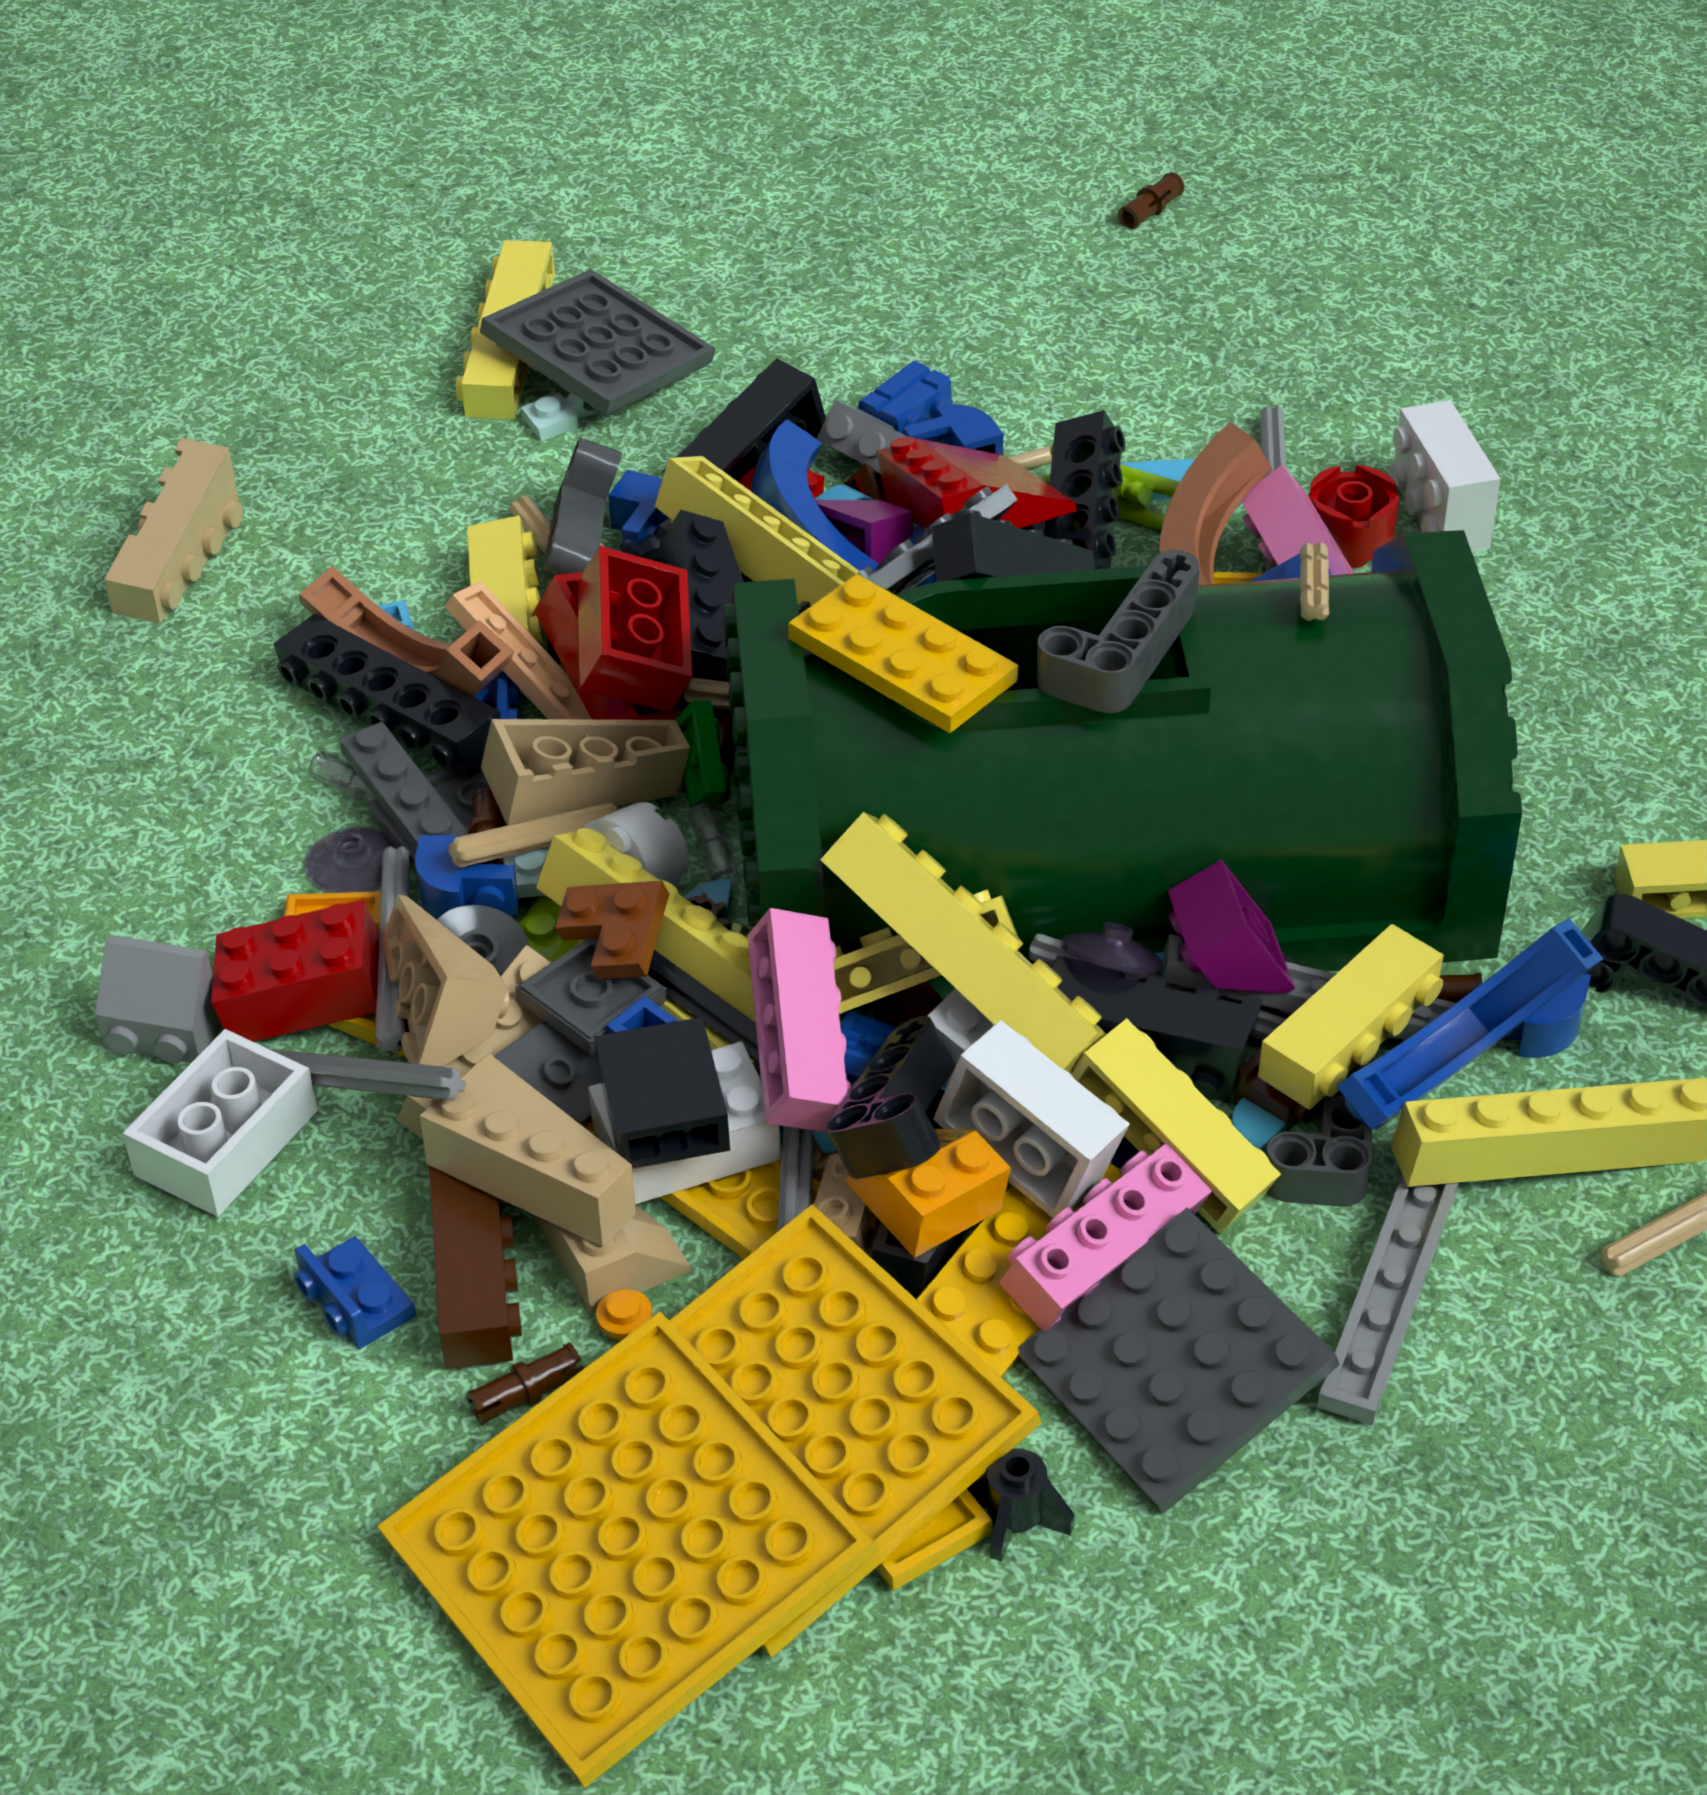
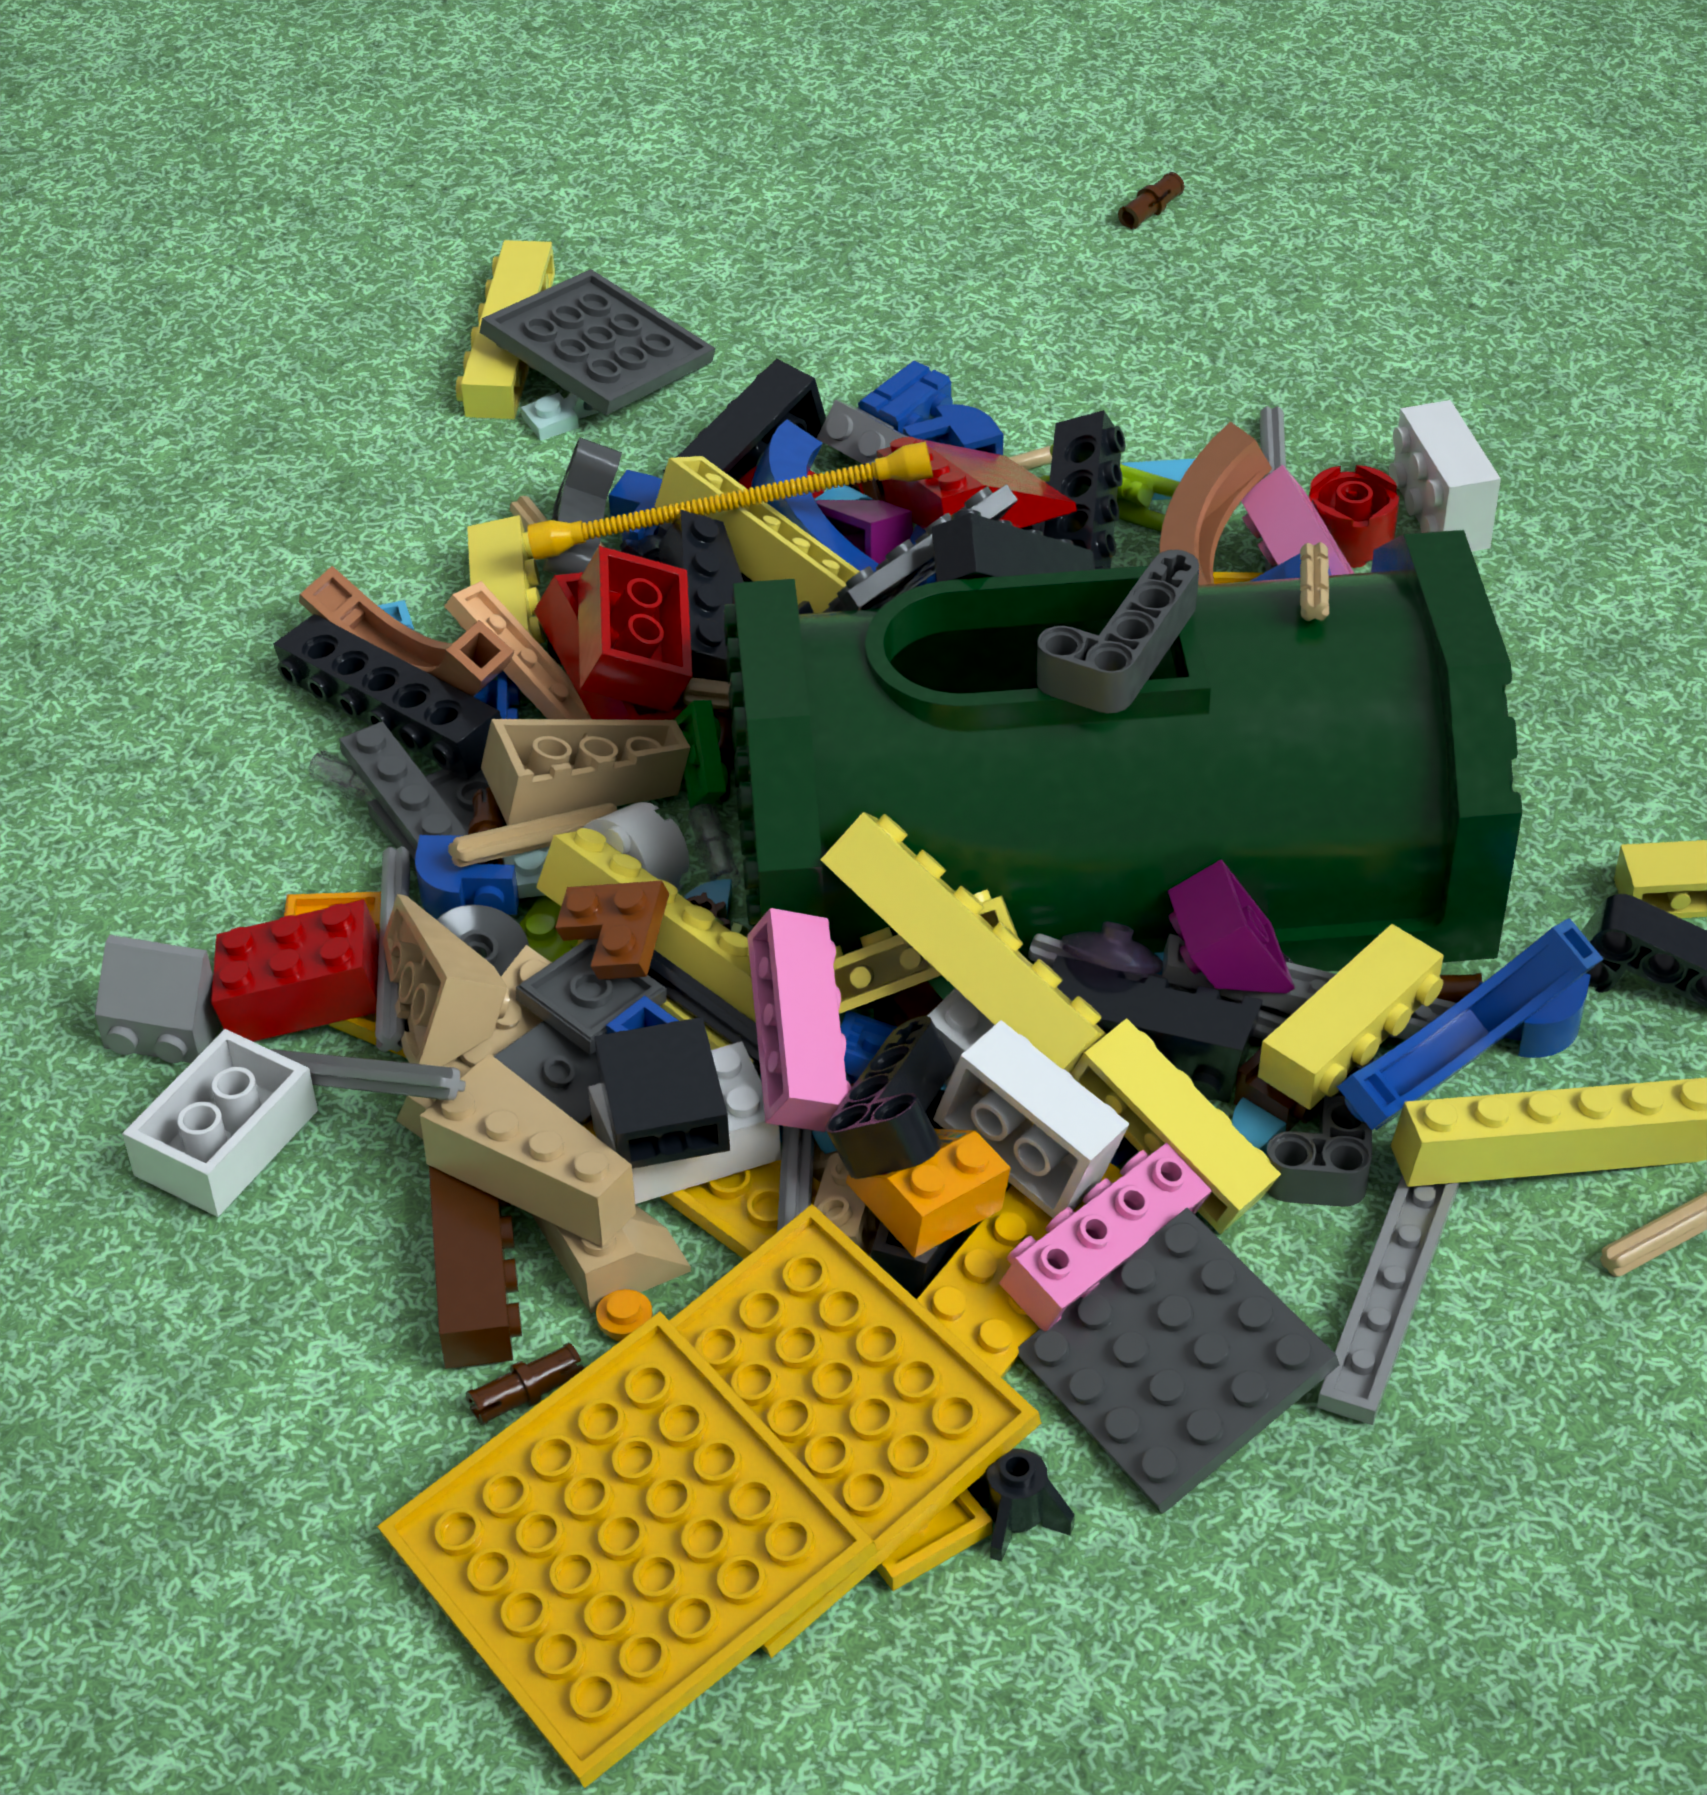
tan wedge [104,438,243,623] -> none
blue bracket [293,1236,416,1350] -> none
dish [304,826,396,893] -> none
yellow plate [788,574,1019,733] -> none
none -> yellow hose [527,441,933,560]

